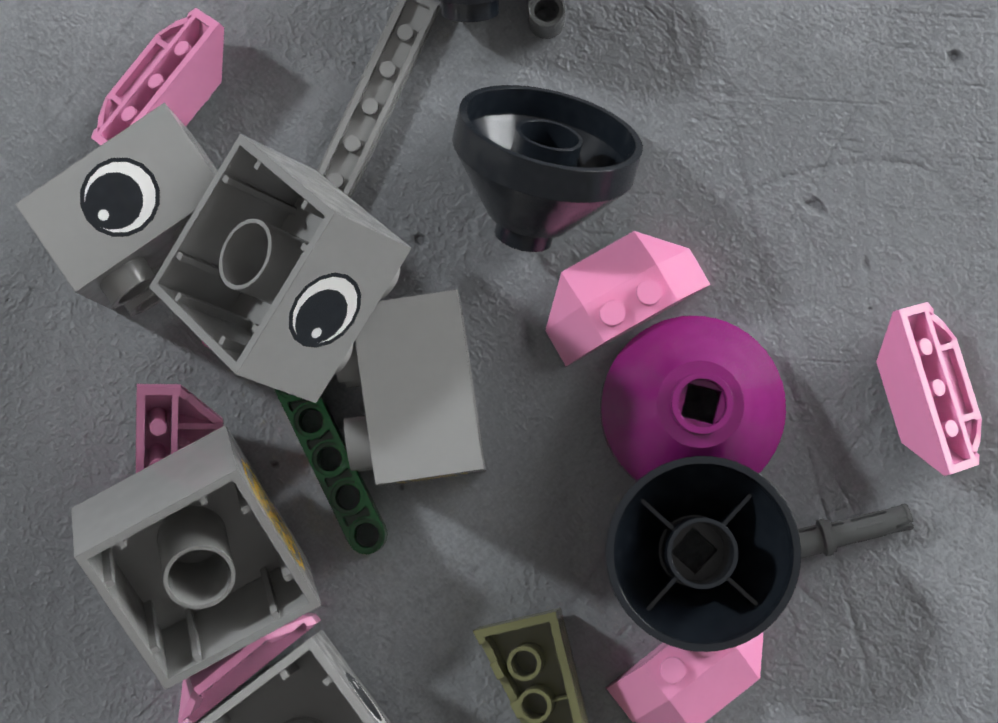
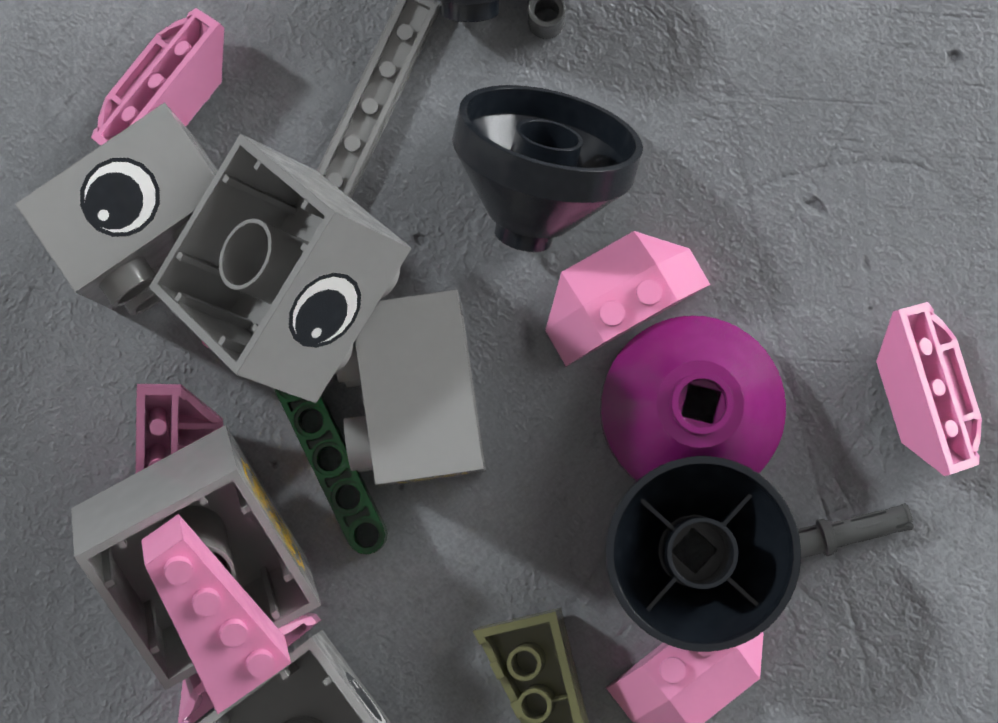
none -> bright pink wedge [141,514,291,714]

